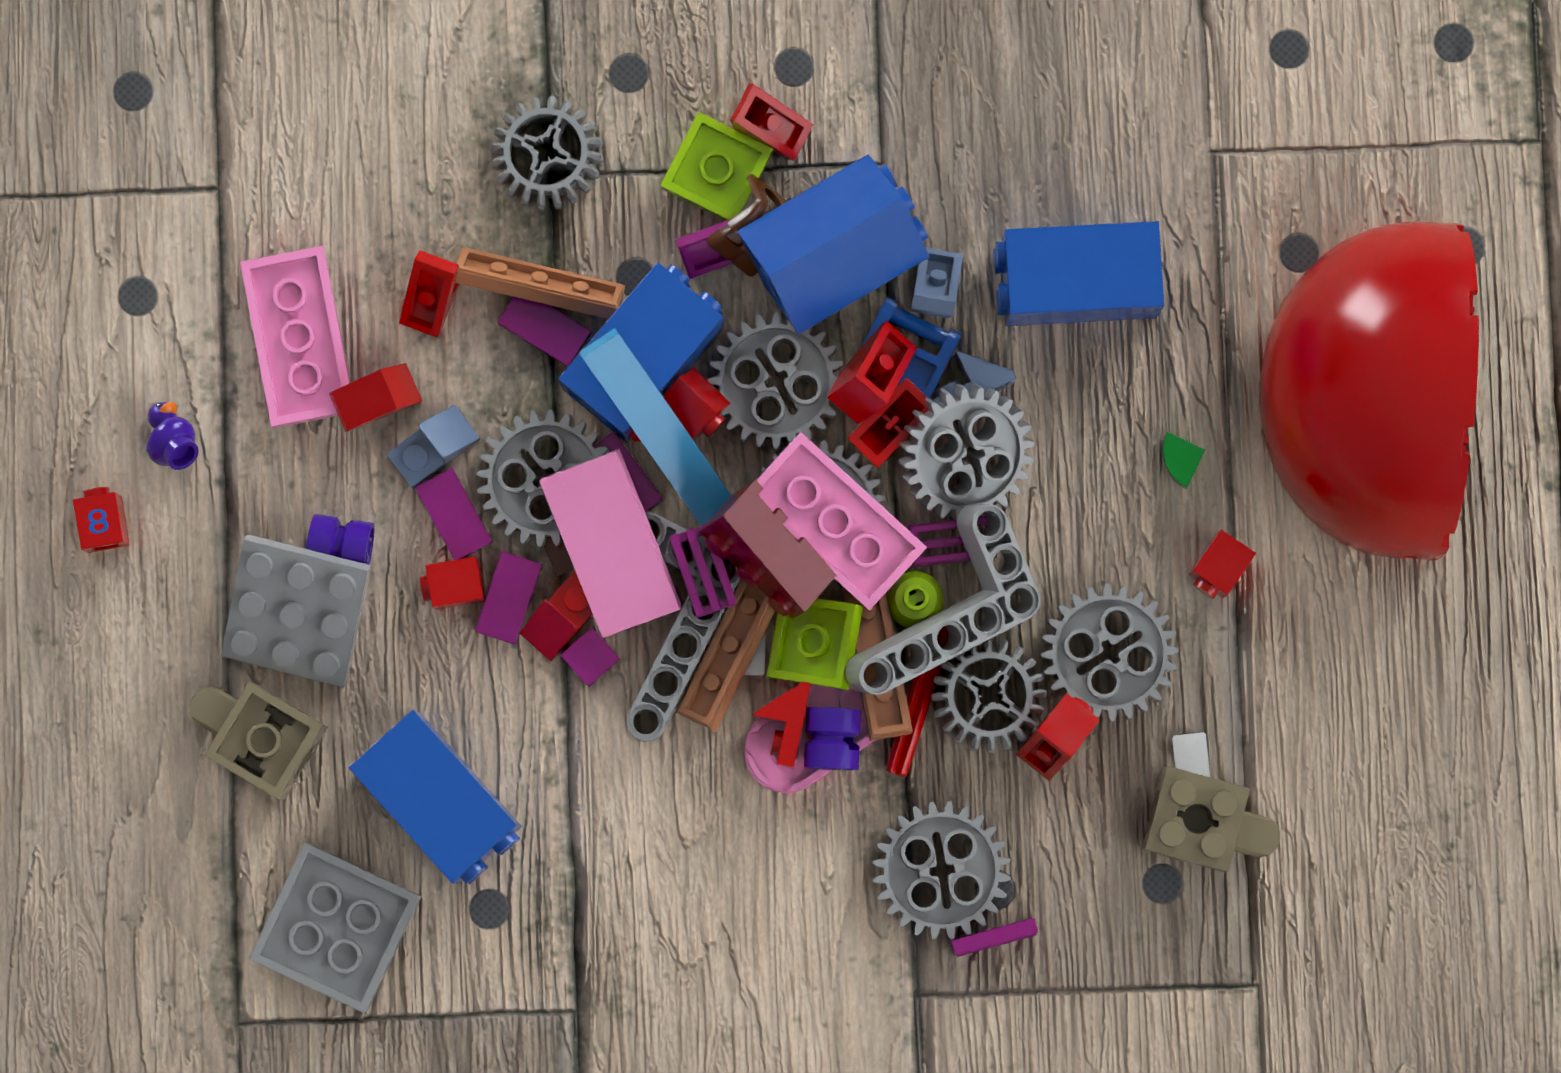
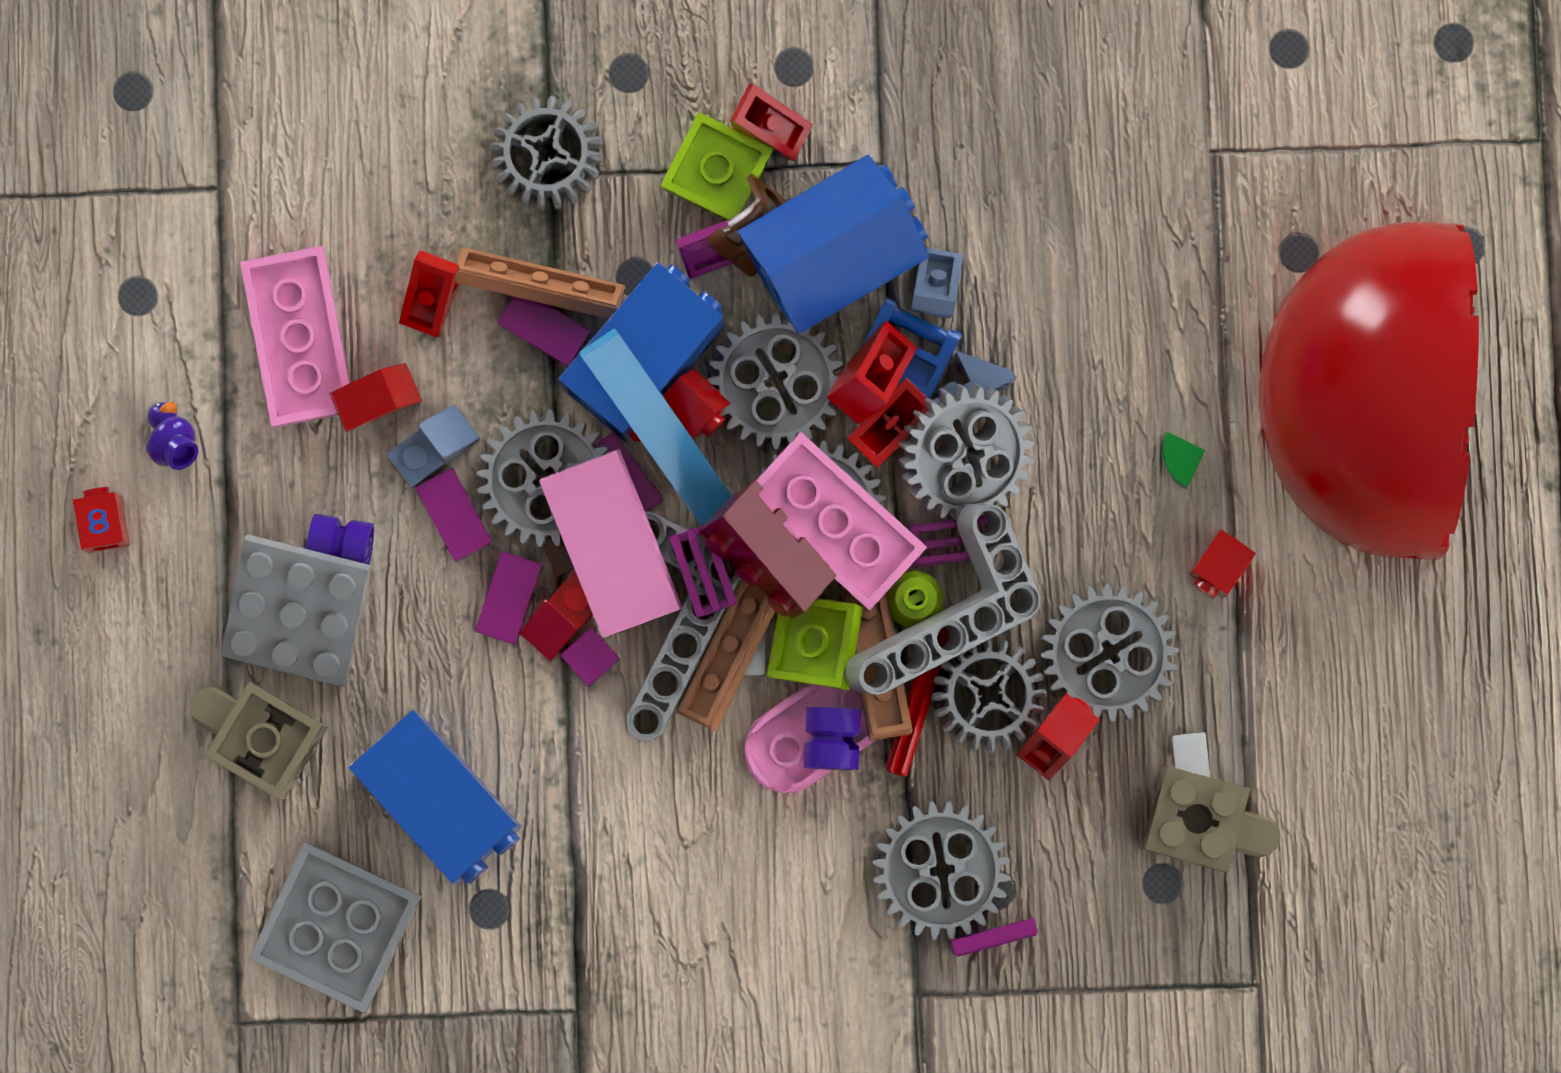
red brick [420,556,485,610] -> none
red slope [752,682,811,769] -> none
blue brick [993,221,1164,326] -> none

